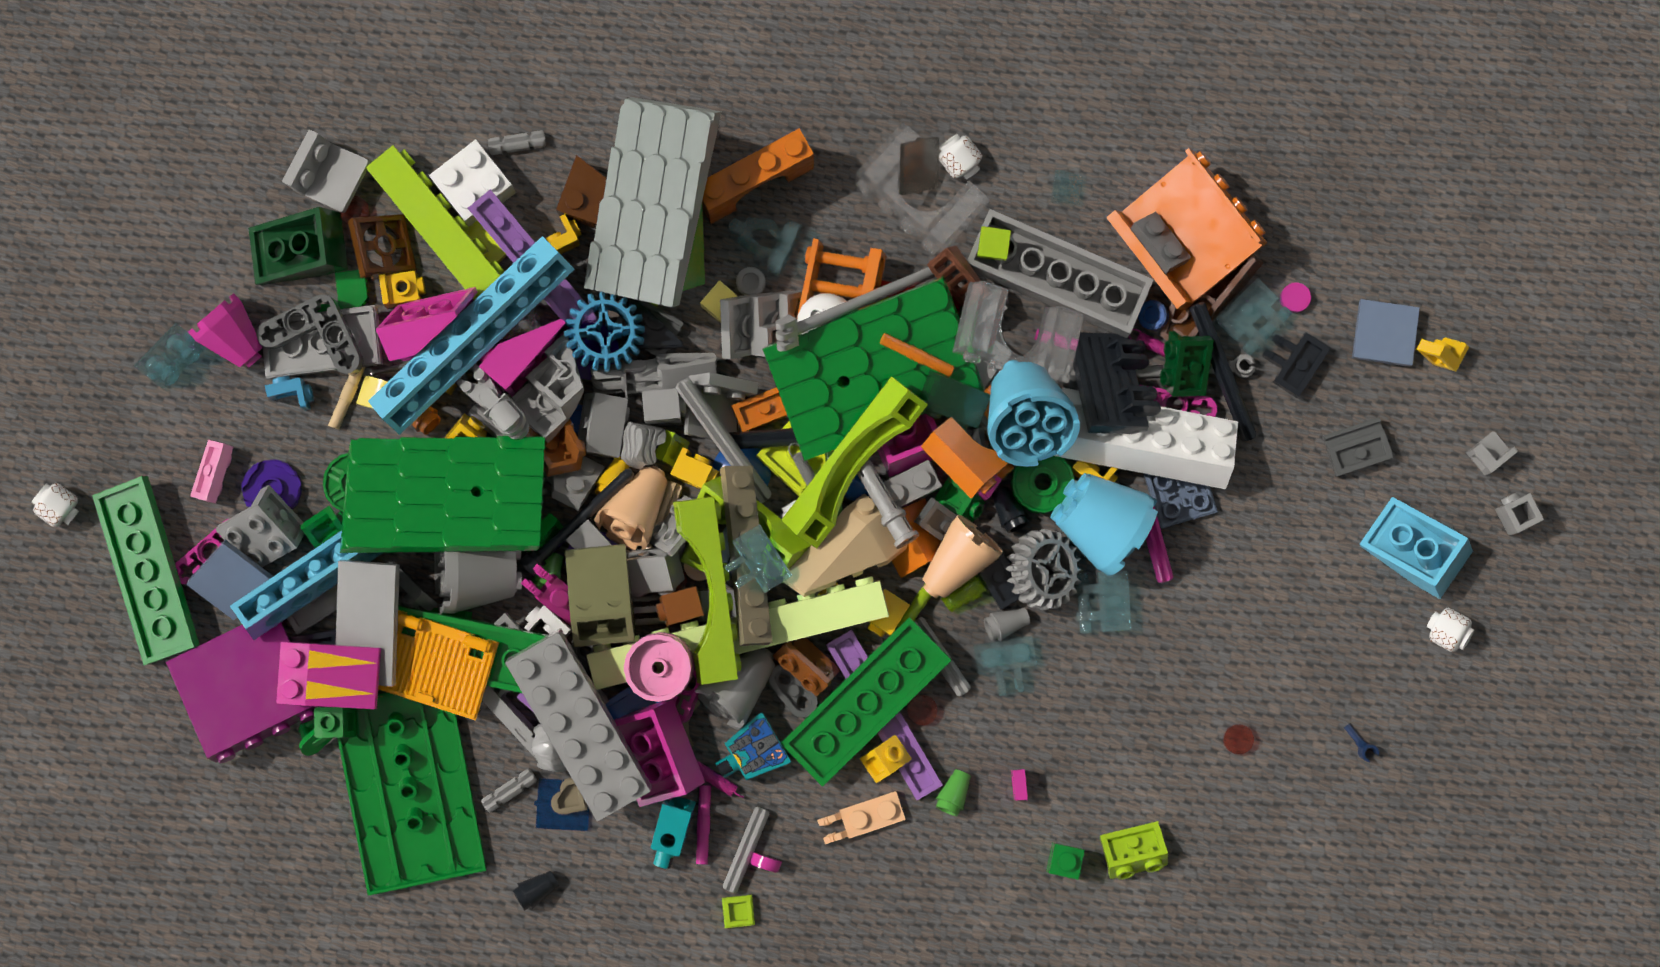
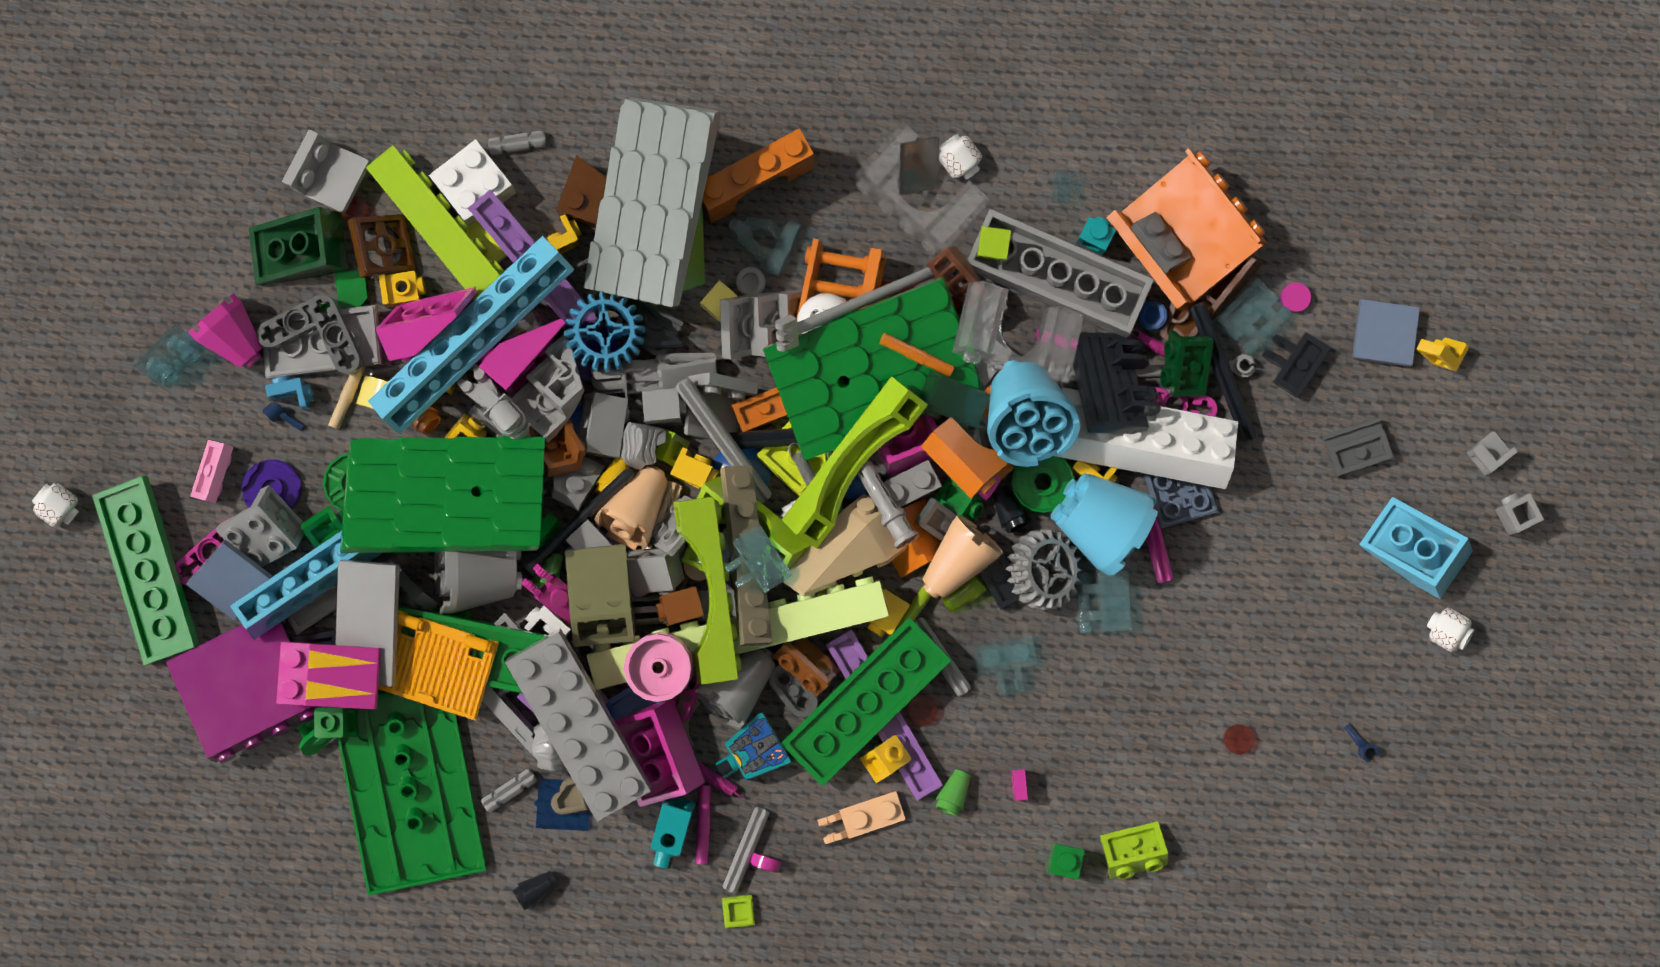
light grey cone [984,608,1030,641] -> none
none -> dark blue hand [263,403,305,431]
none -> teal brick [1076,216,1116,256]

